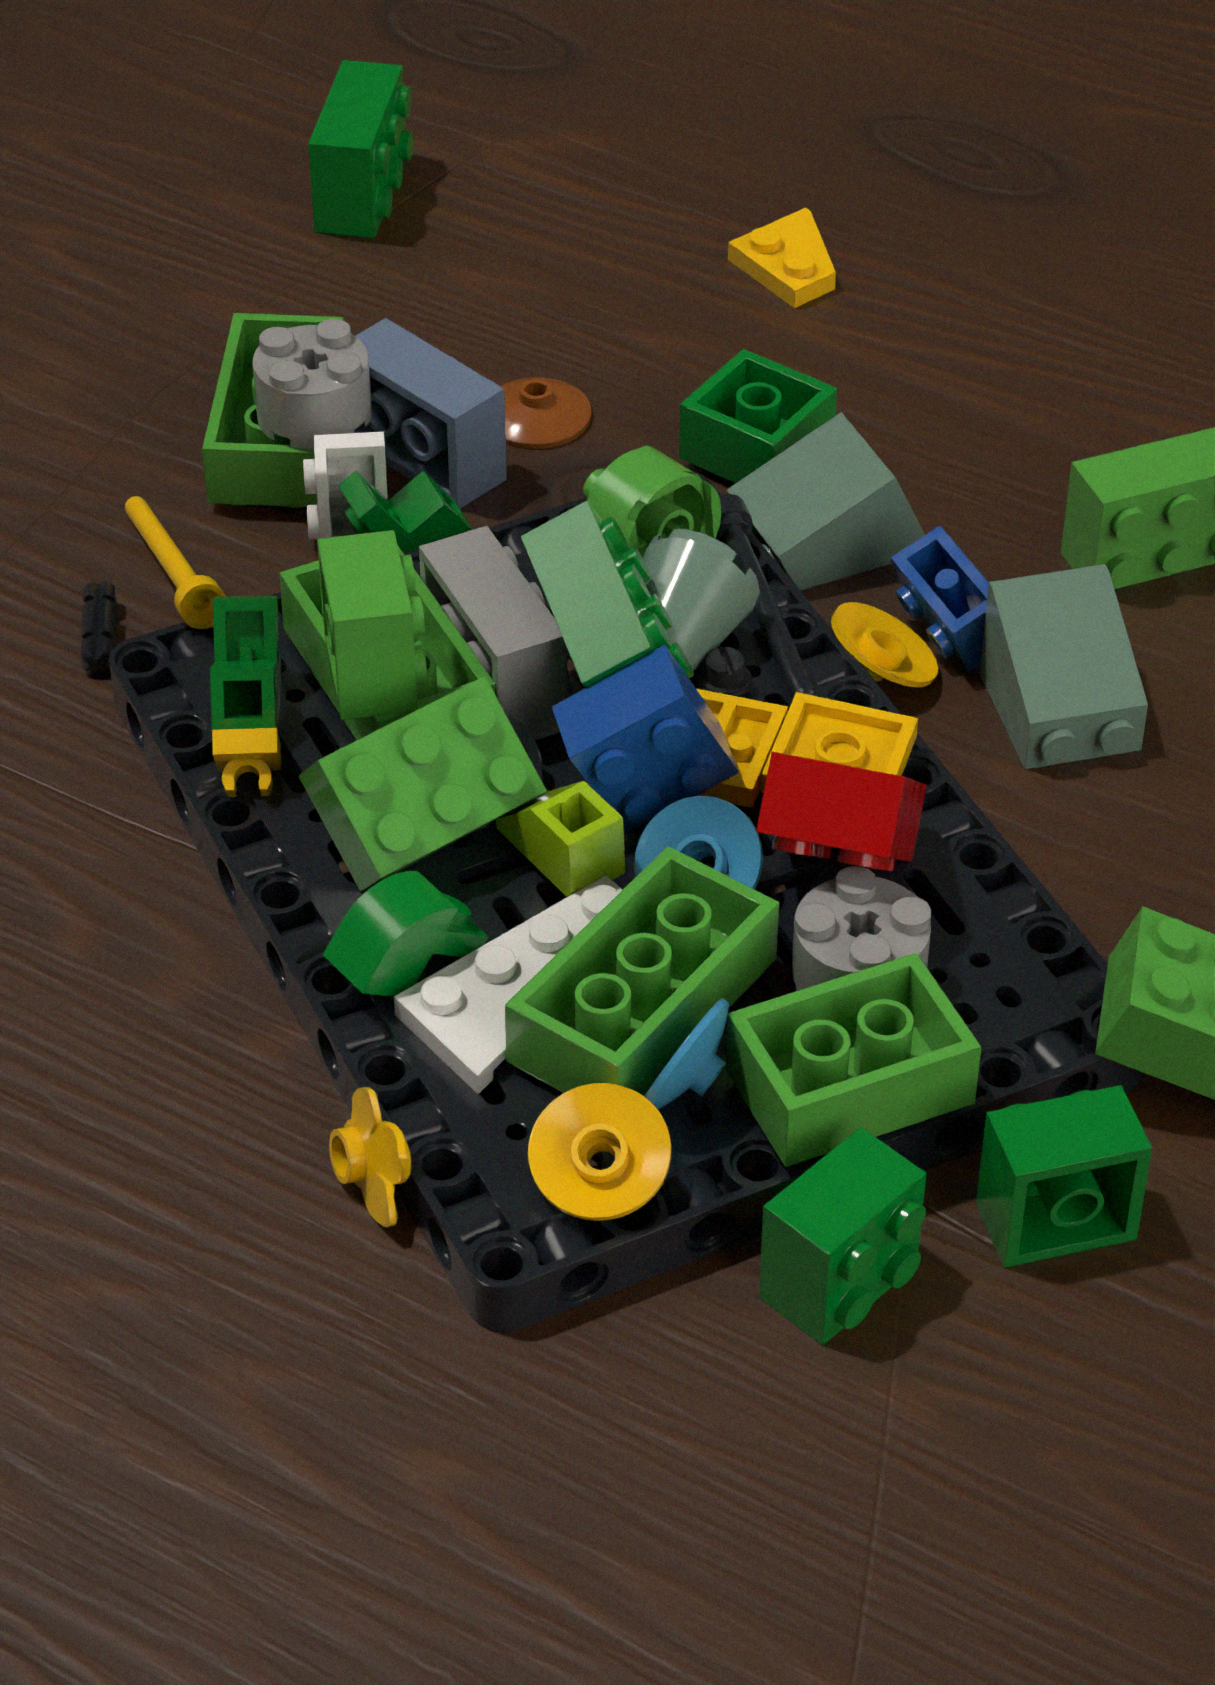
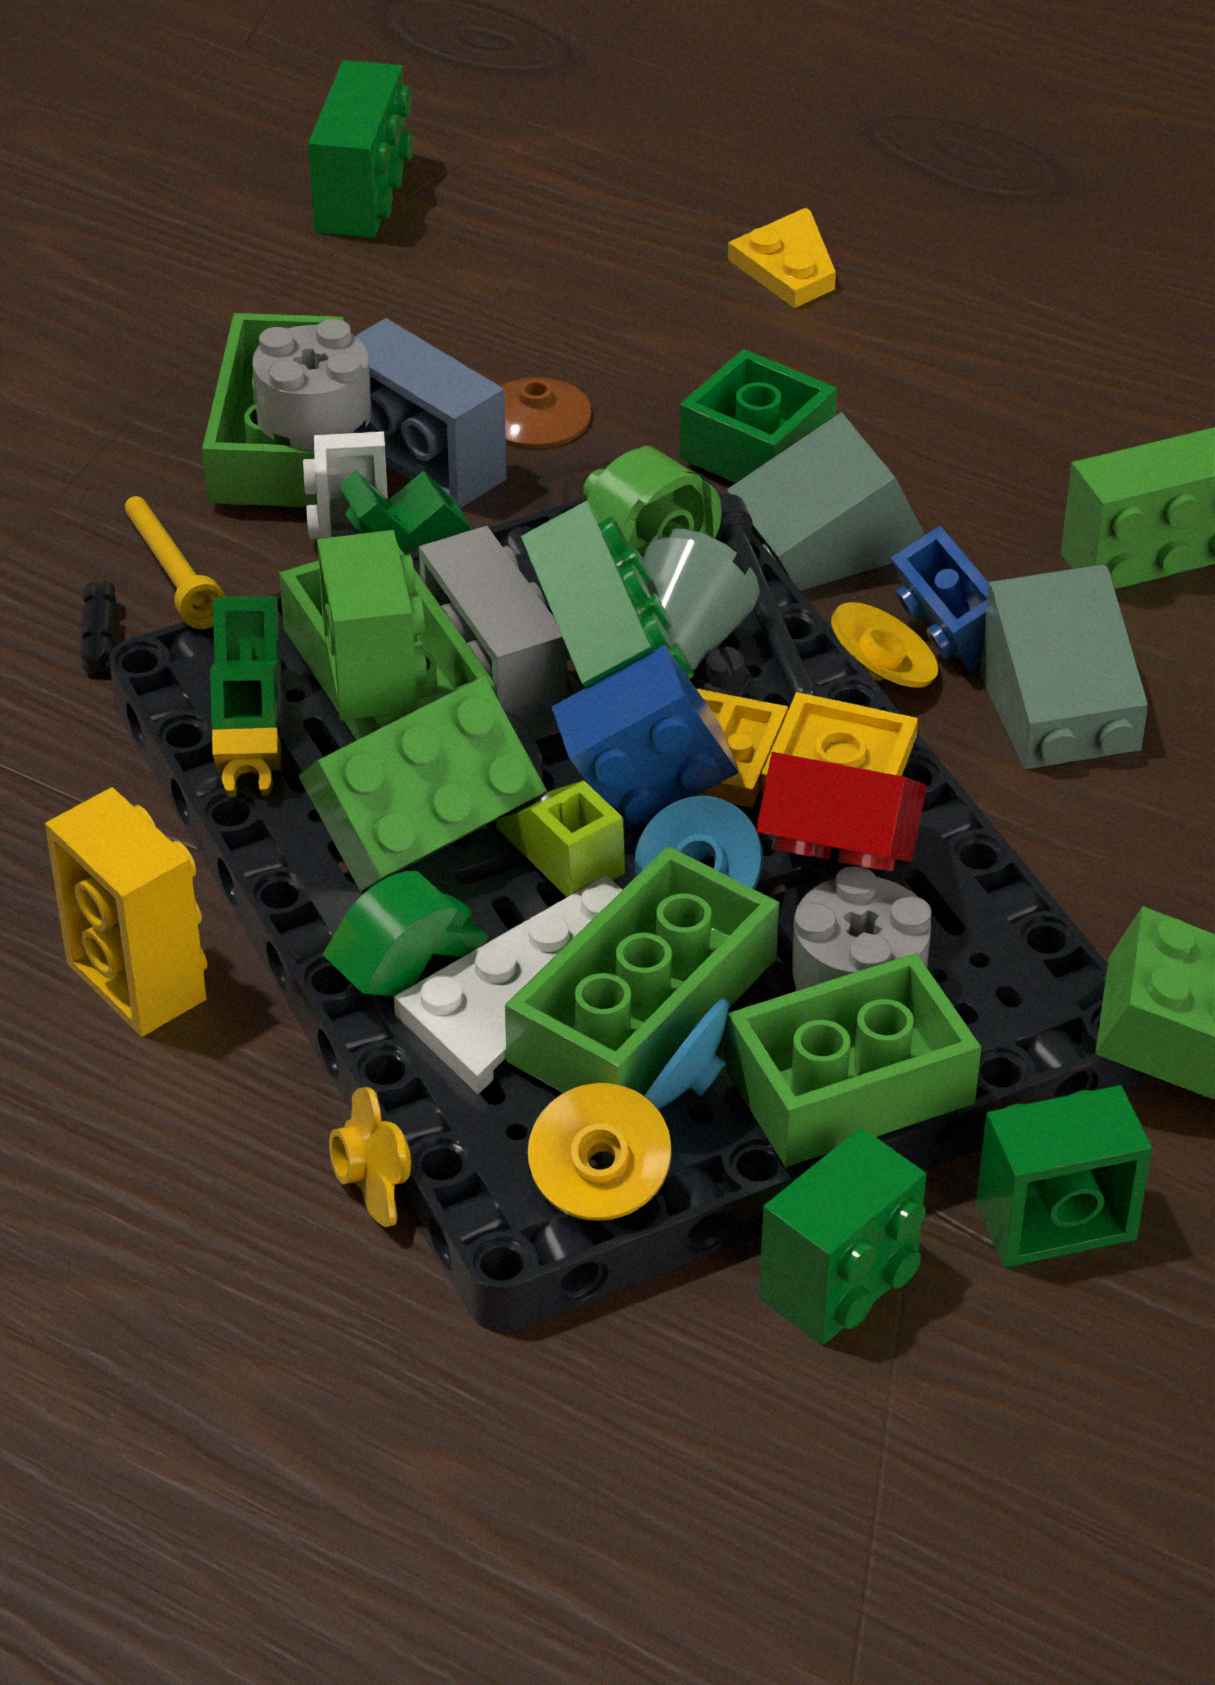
none -> yellow brick [45,787,207,1037]

